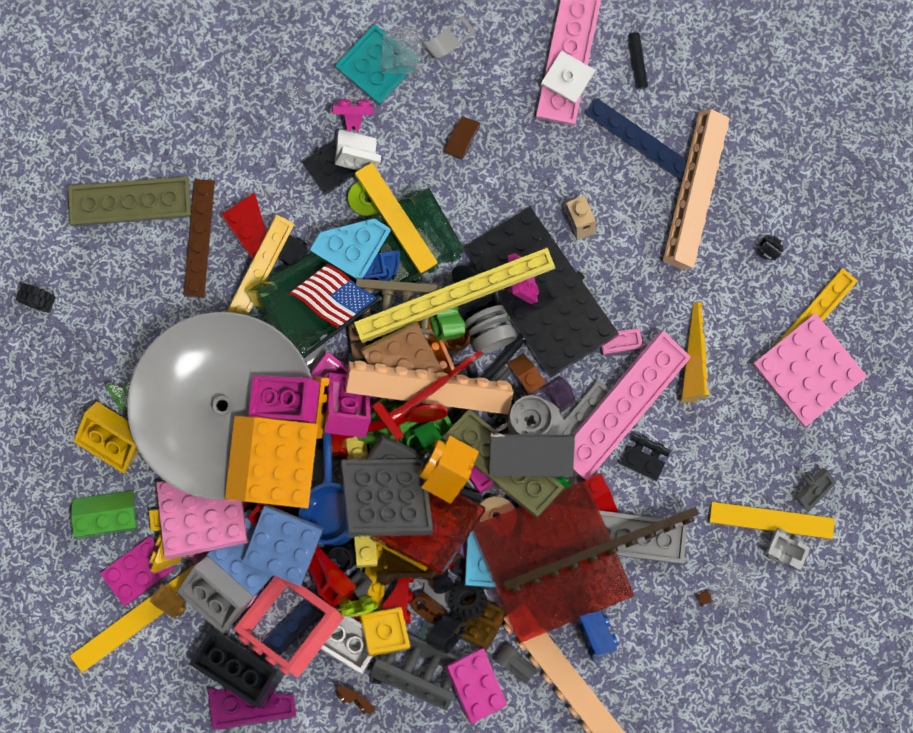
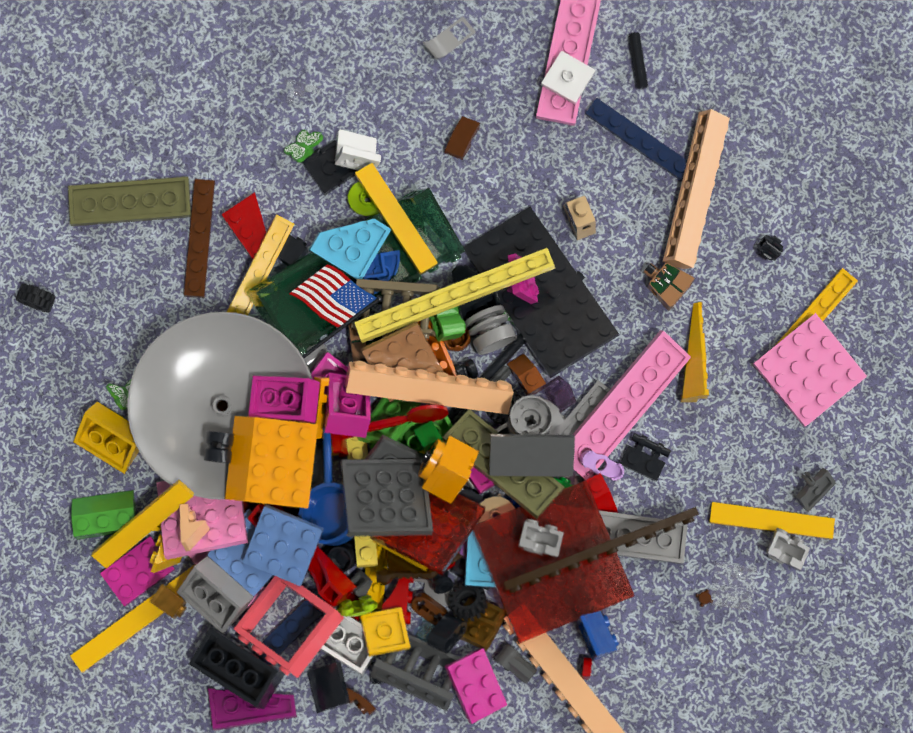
dark pink plate [333,99,375,132] -> none
teal plate [335,24,419,106] -> none
red piece [372,350,484,441] -> none
clear slope [381,28,423,74] -> none
bright pink plate [601,328,643,355] -> none
none -> yellow tile [91,480,194,569]
none -> light nougat slope [180,504,209,551]
none -> black wheel [204,431,234,464]
none -> bright green animal [284,130,323,163]
none -> black slope [307,662,350,713]
none -> light grey cylinder [518,519,564,557]
none -> lavender piece [580,450,625,481]
none -> red tile [581,657,592,680]
none -> medium nougat torso [643,263,695,311]

